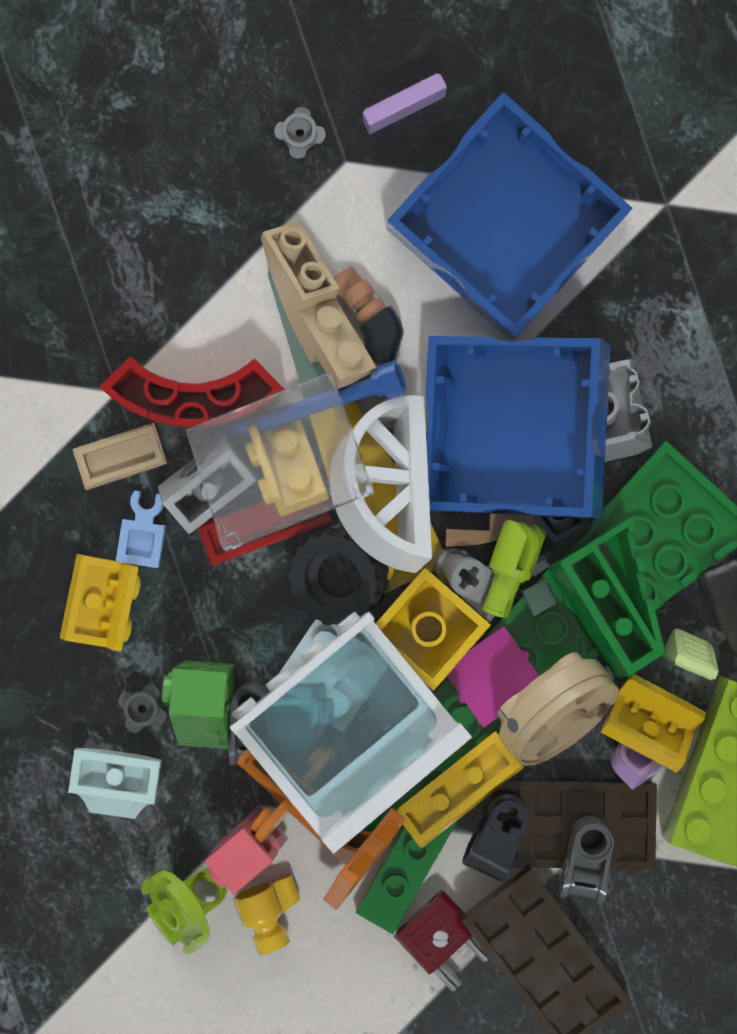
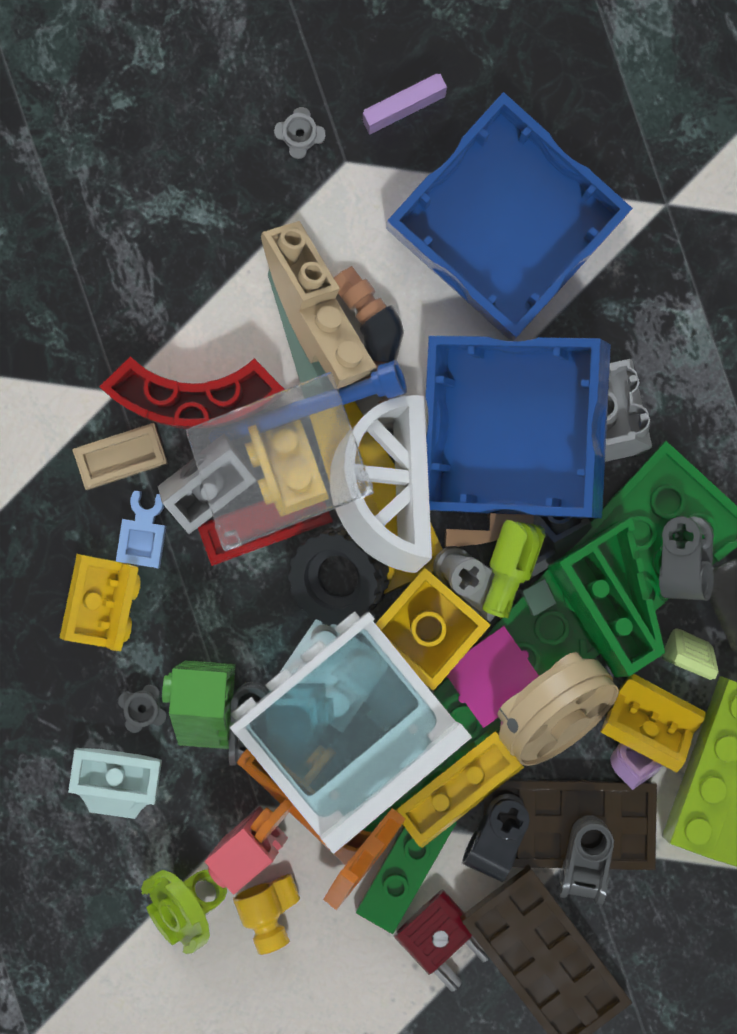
none -> dark grey piece [659,516,714,601]

